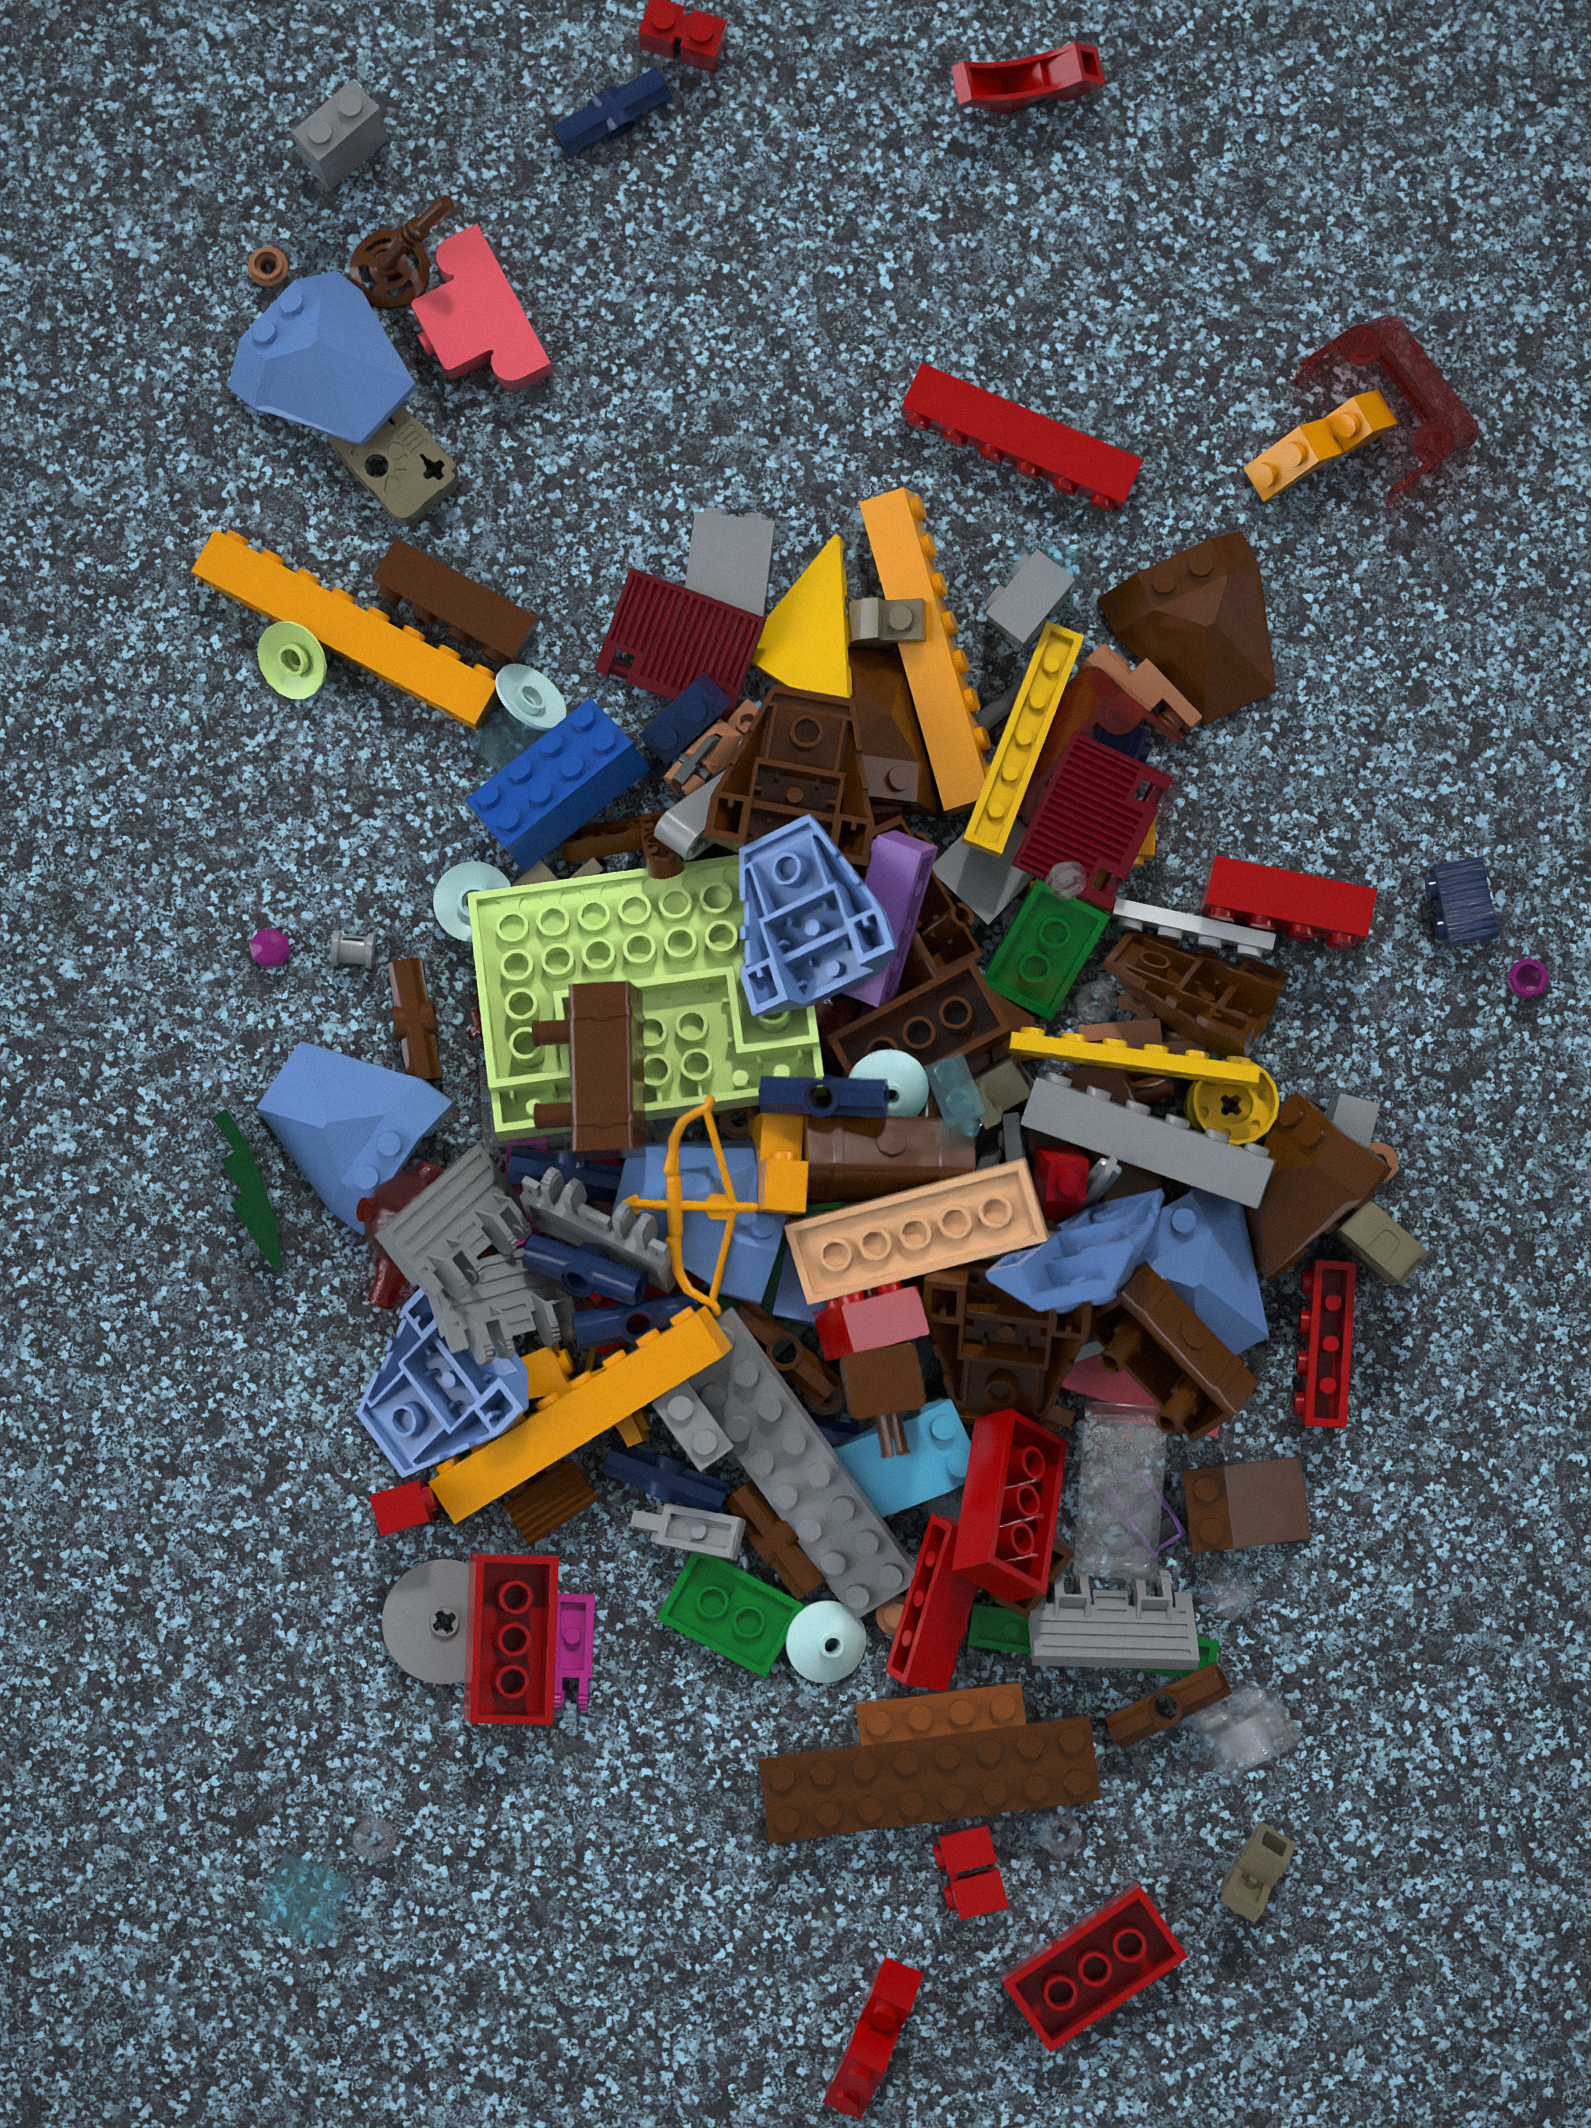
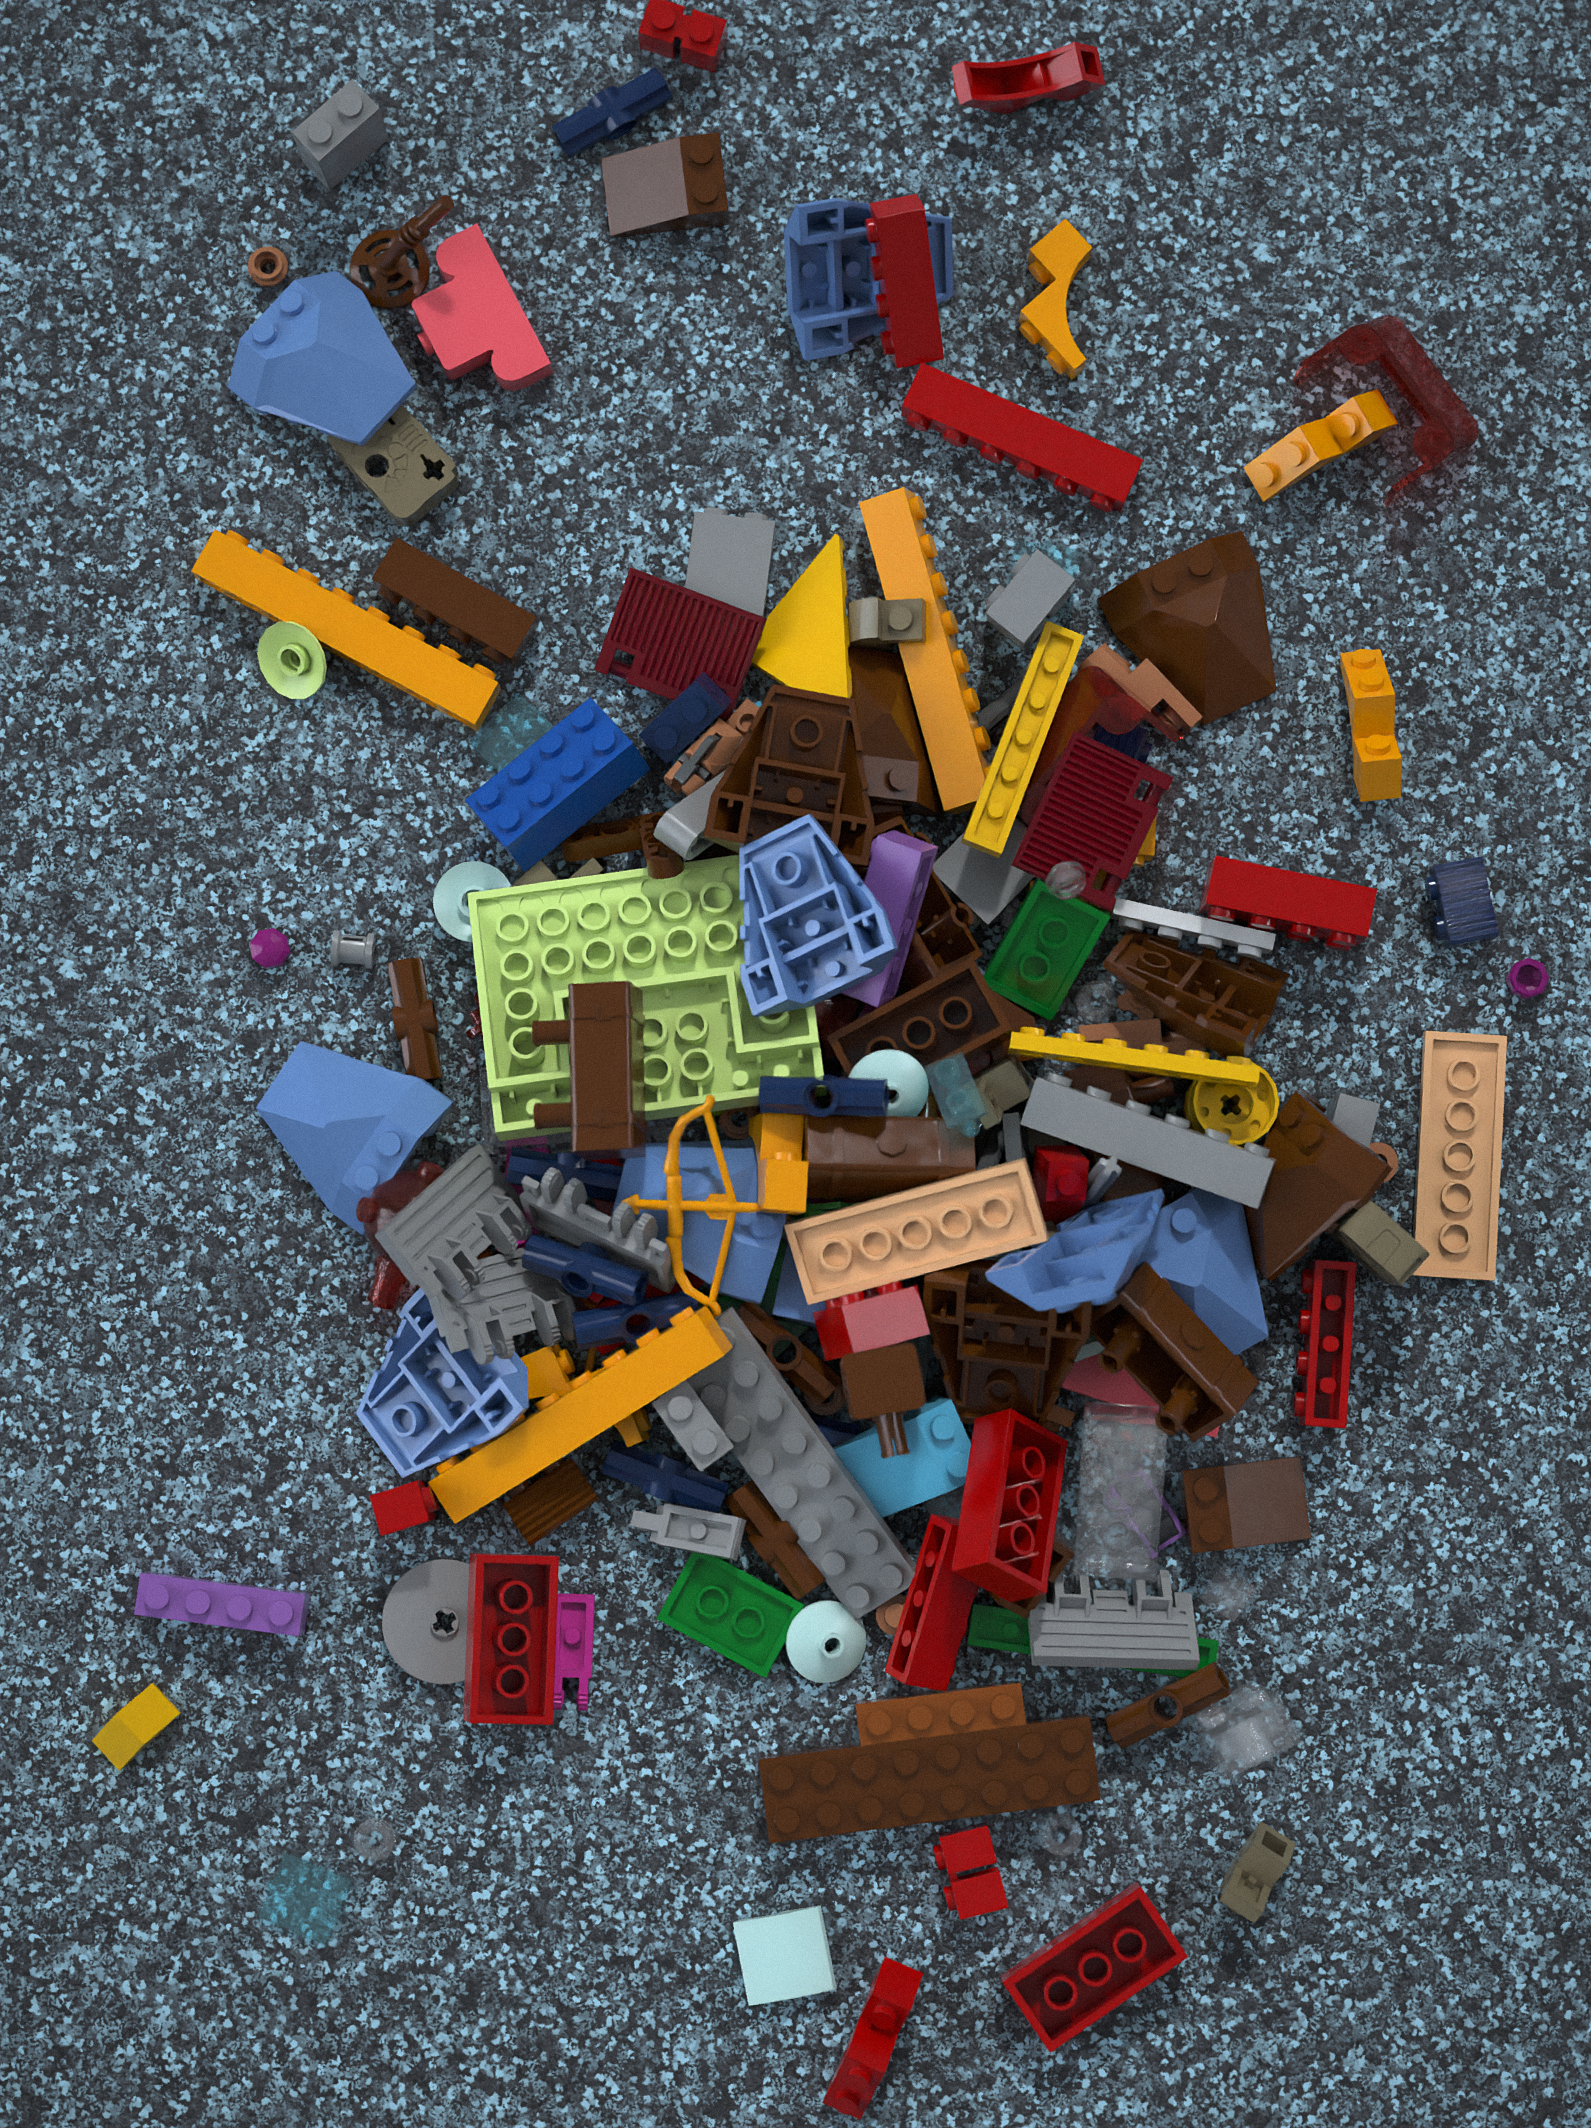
dark green slope [213,1109,288,1274] -> none
light aqua dish [495,664,566,731] -> none
none -> yellow slope [92,1683,181,1771]
none -> medium lavender brick [134,1572,311,1636]
none -> slope [601,132,729,238]
none -> light aqua slope [733,1905,837,2006]
none -> medium blue wedge [784,198,954,361]
none -> red brick [865,194,944,369]
none -> light orange arch [1018,218,1092,379]
none -> light orange arch [1340,649,1402,802]
none -> light nougat plate [1411,1031,1507,1281]

